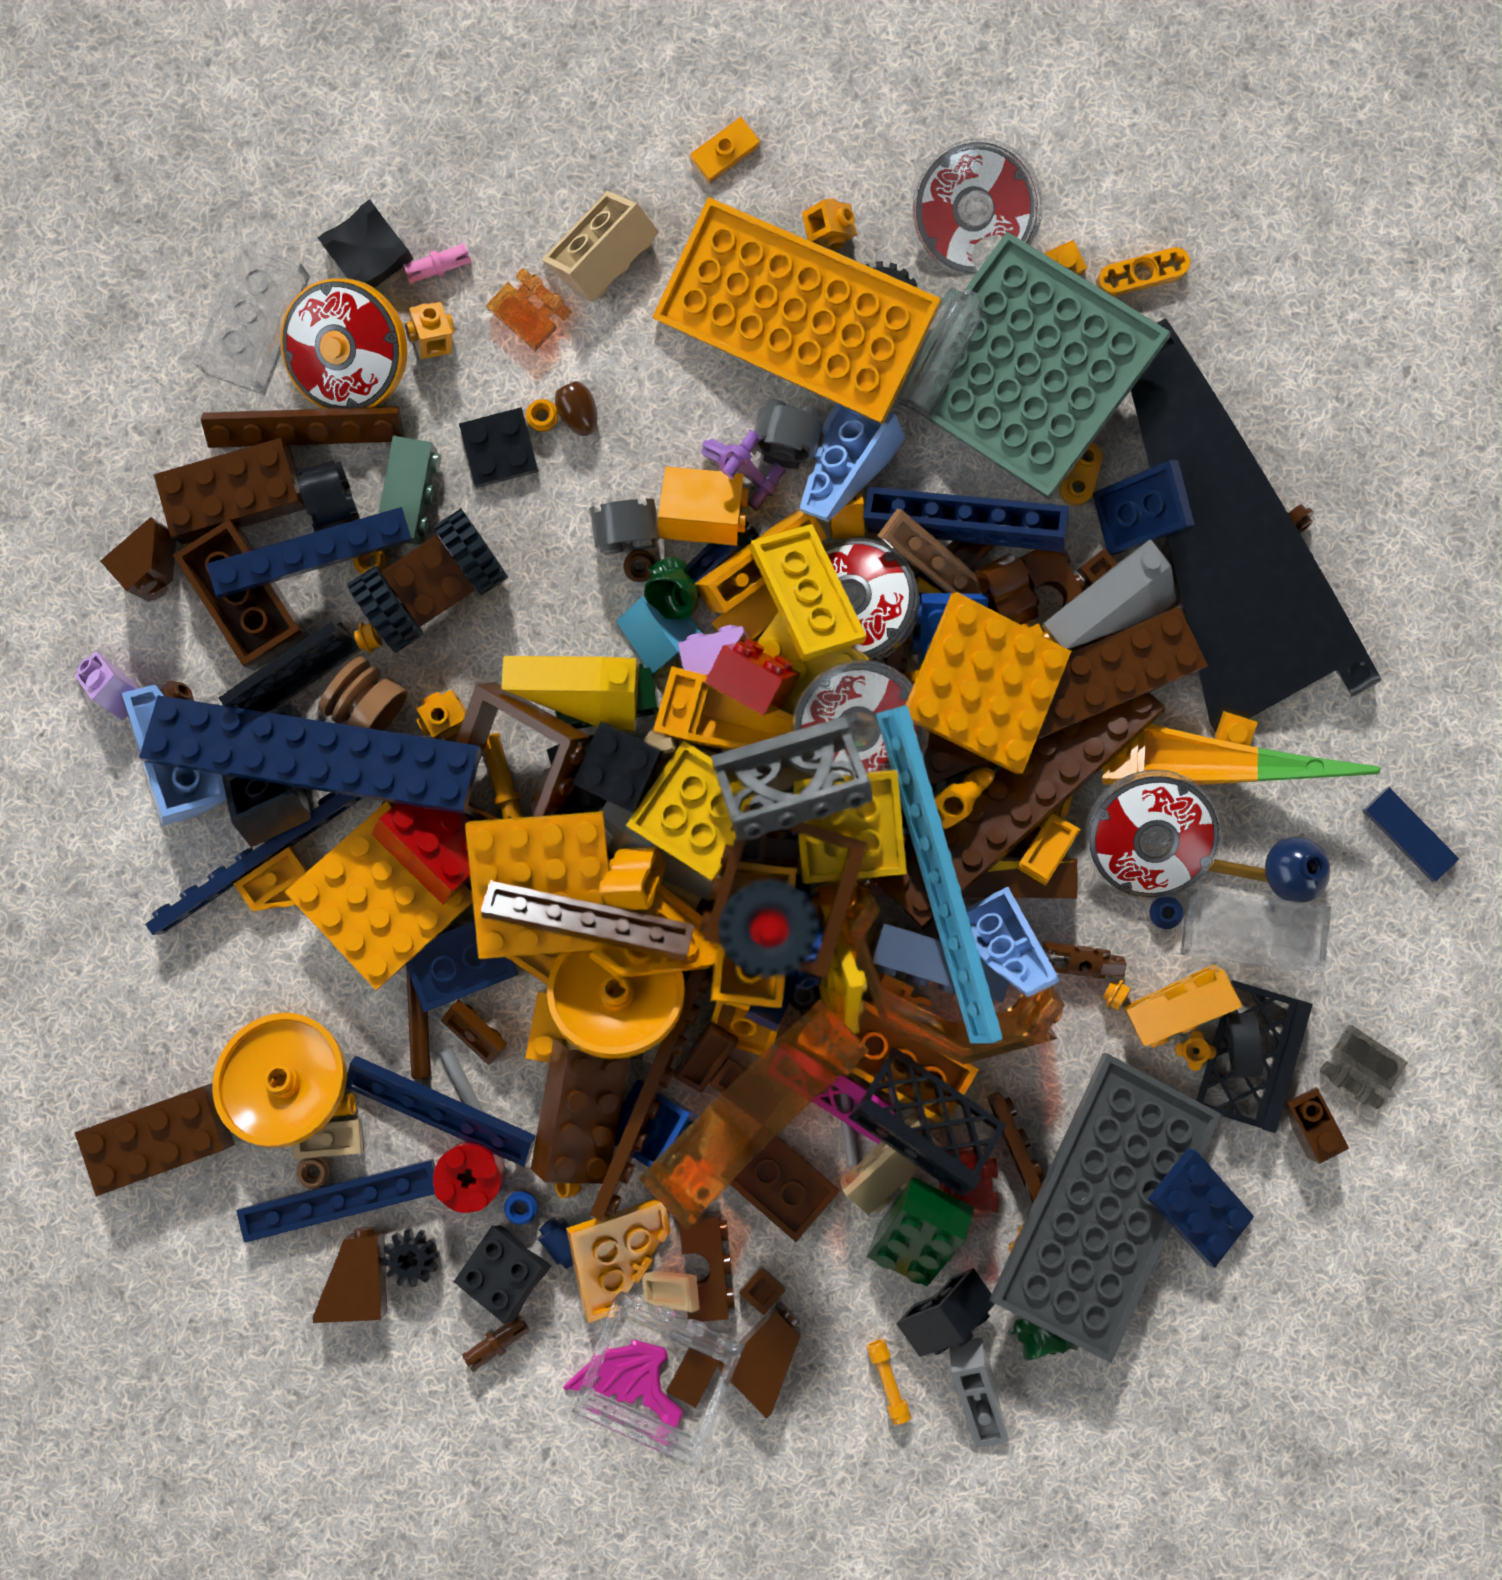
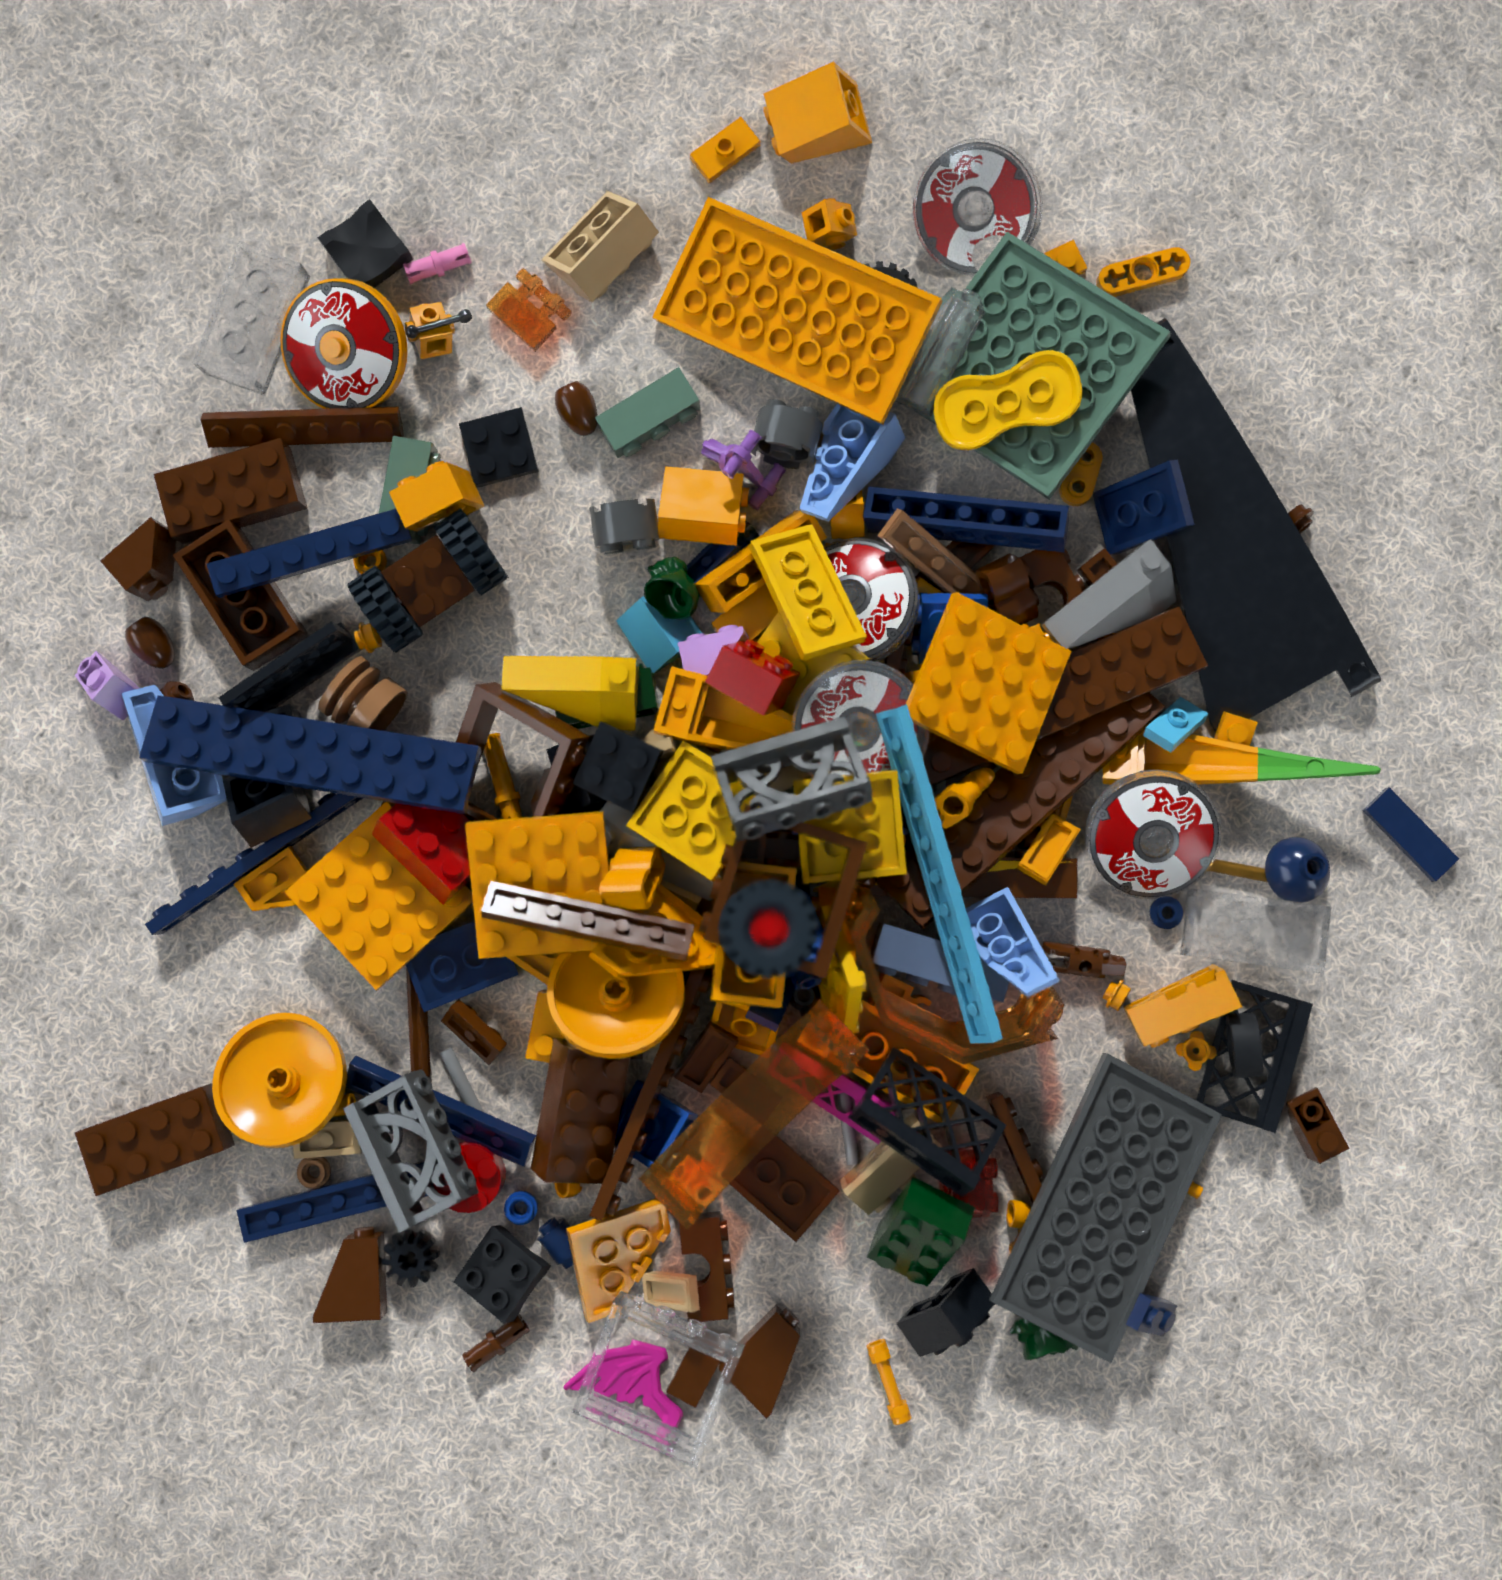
black brick [295,460,360,532] -> none
light orange brick [417,689,467,741] -> none
light orange plate [526,399,559,432] -> none
reddish brown plate [623,549,656,582] -> none
reddish brown plate [739,1265,786,1315] -> none
light grey slope [949,1337,1009,1448] -> none
dark blue plate [1148,1148,1255,1268] -> none
clear smoke plate [1320,1024,1408,1110] -> none
none -> reddish brown animal [125,616,175,669]
none -> dark grey fence [343,1069,479,1233]
none -> light orange brick [389,461,485,532]
none -> black hinge [405,309,472,339]
none -> sand green brick [595,367,700,458]
none -> light orange slope [763,61,872,164]
none -> yellow plate [934,350,1082,450]
none -> light orange hinge [1006,1200,1031,1228]
none -> dark blue plate [1126,1293,1177,1336]
none -> medium azure plate [1143,697,1208,753]

